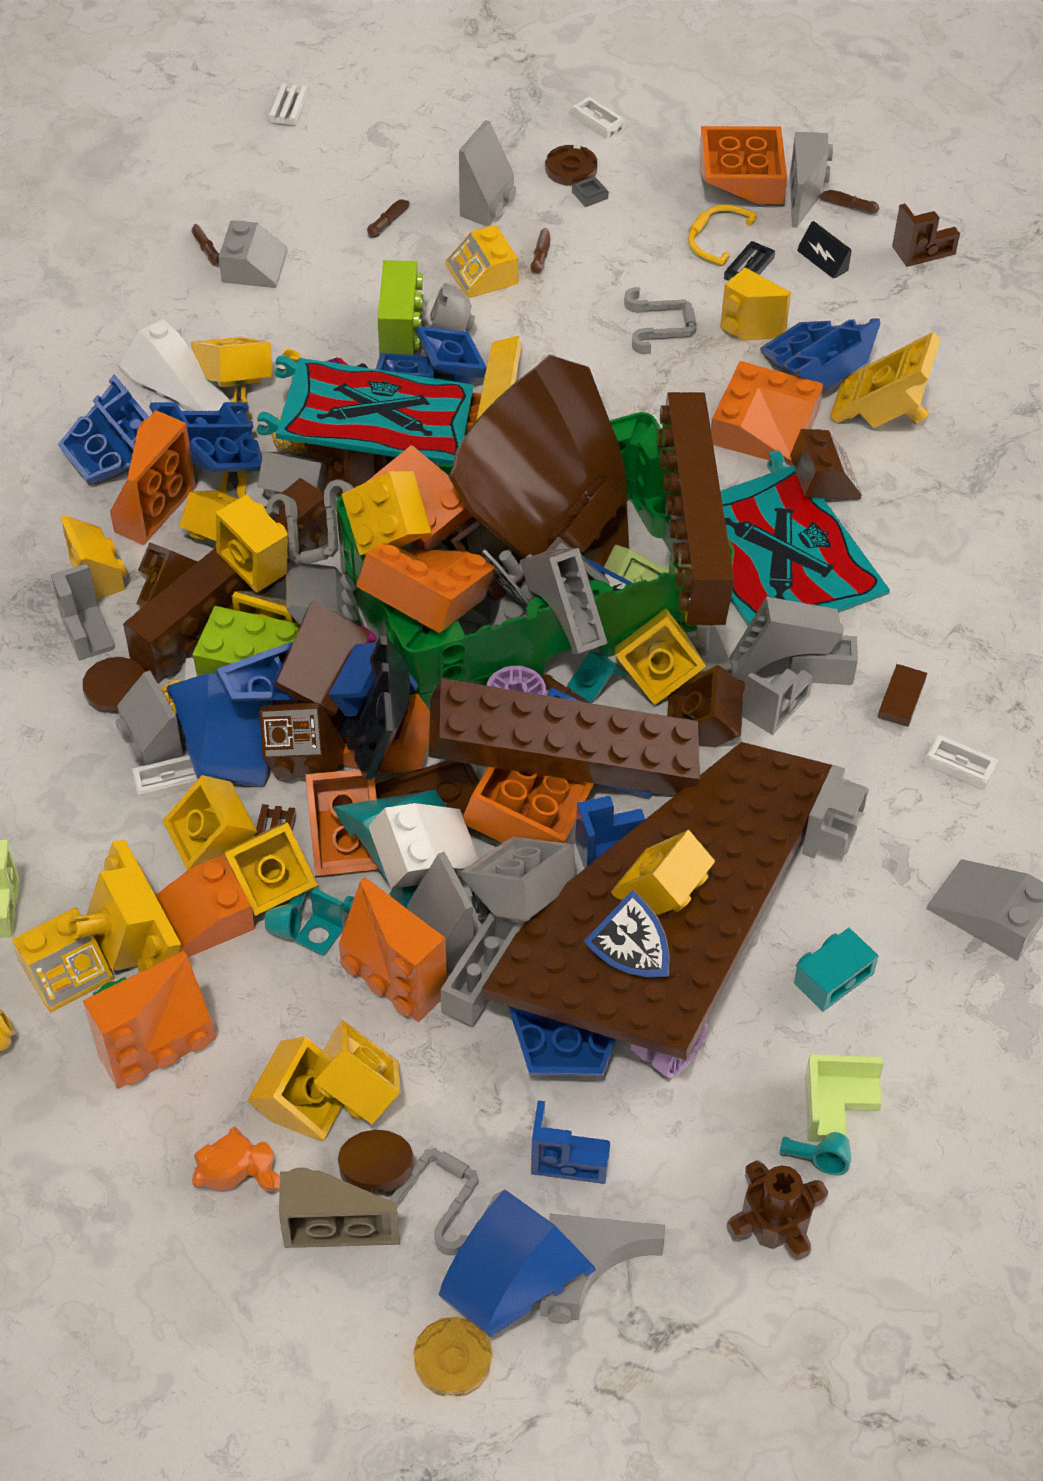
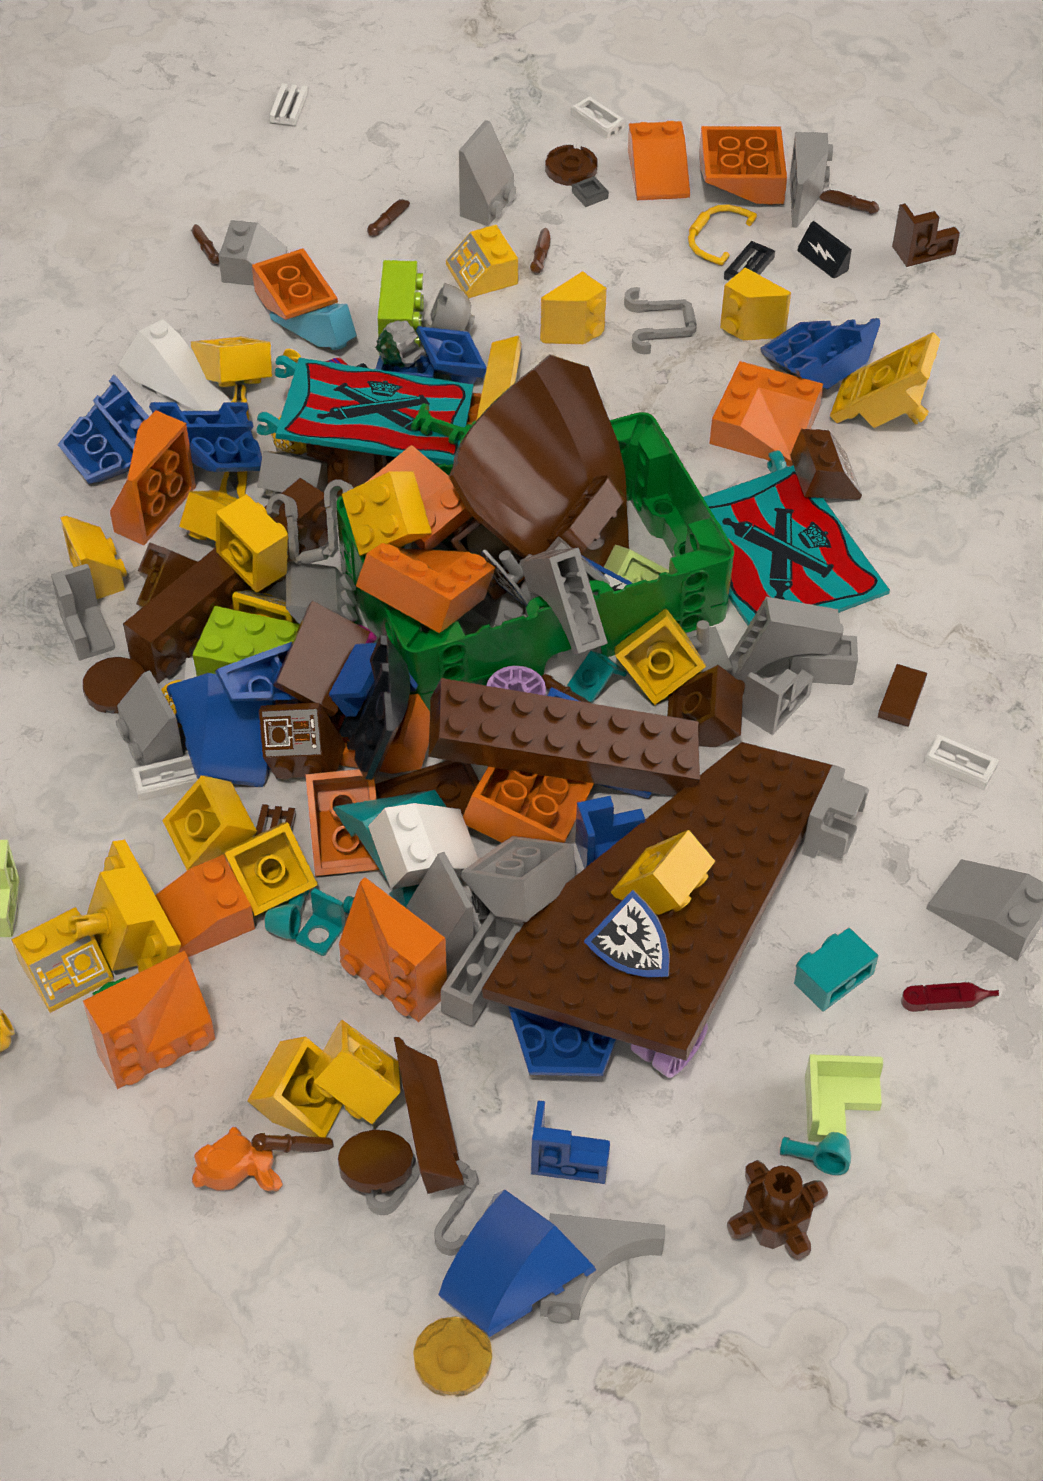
dark tan slope [279,1167,400,1248] -> none
reddish brown brick [656,392,734,625] -> none
none -> reddish brown piece [251,1133,334,1153]
none -> orange slope [252,248,338,320]
none -> medium azure slope [269,304,357,350]
none -> piece [375,321,424,368]
none -> reddish brown wedge [394,1037,465,1194]
none -> green piece [411,403,476,445]
none -> yellow slope [540,271,607,344]
none -> orange slope [628,121,690,201]
none -> dark red piece [901,982,999,1012]

